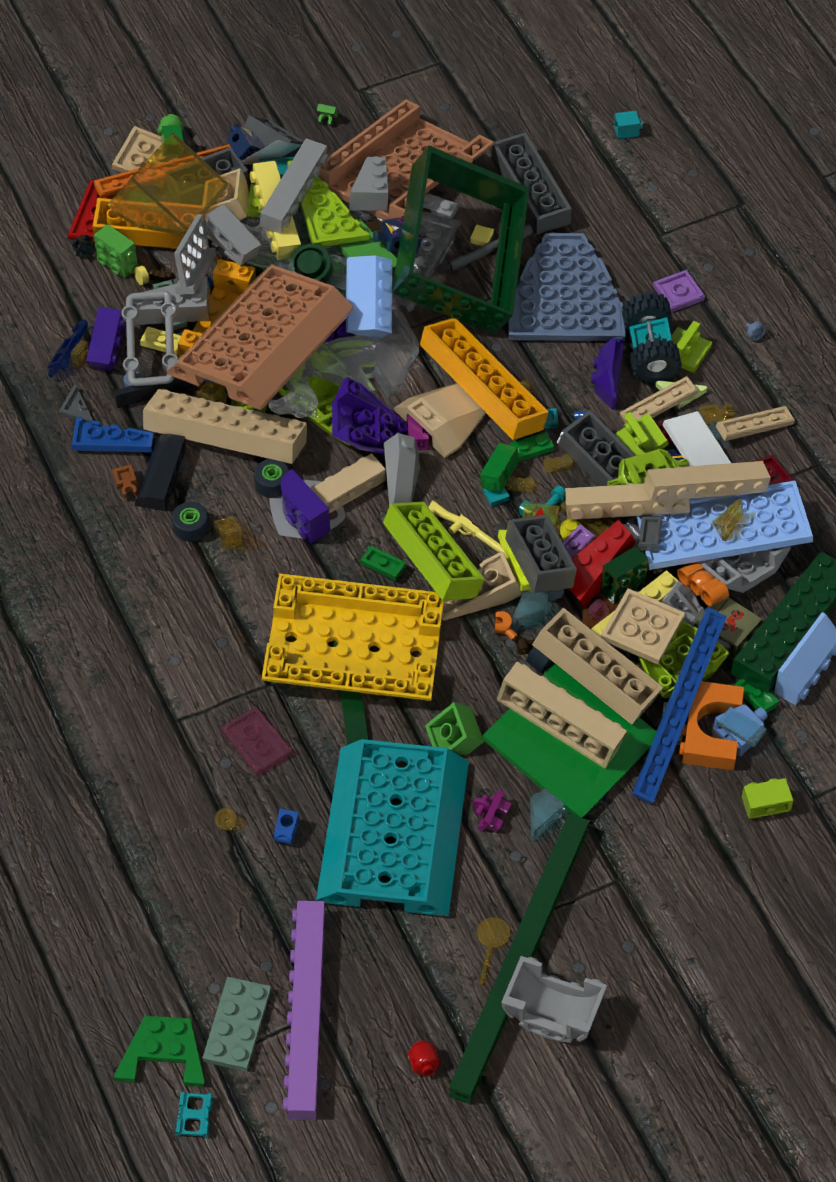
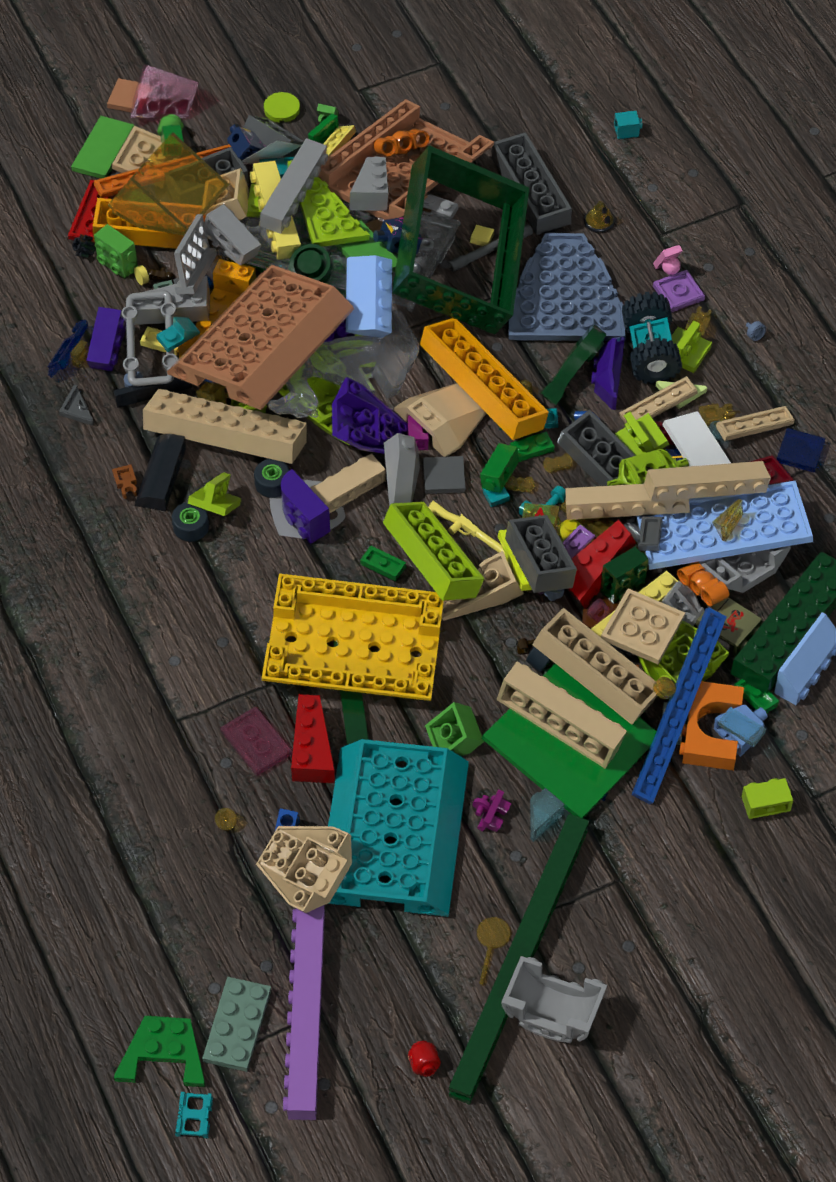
blue wing [72,417,154,452] -> none
clear yellow slope [214,516,242,549] -> none
orange piece [495,611,518,641] -> none
clear light blue slope [512,590,552,632] -> none
none -> bright green tile [71,116,134,179]
none -> nougat tile [107,78,153,114]
none -> clear pink wedge [130,64,199,118]
none -> teal slope [156,317,200,352]
none -> lime bracket [188,472,241,516]
none -> tan wedge [256,826,352,913]
none -> lime tile [264,92,300,123]
none -> red wedge [291,694,335,783]
none -> green plate [308,114,339,144]
none -> light yellow plate [323,125,356,157]
none -> orange piece [374,129,429,156]
none -> dark grey tile [423,456,465,494]
none -> dark green animal [539,324,606,405]
none -> clear yellow hat [584,201,615,233]
none -> bright pink tile [653,245,682,275]
none -> clear yellow tile [653,677,676,699]
none -> clear yellow plate [685,306,712,336]
none -> clear blue tile [777,428,826,472]

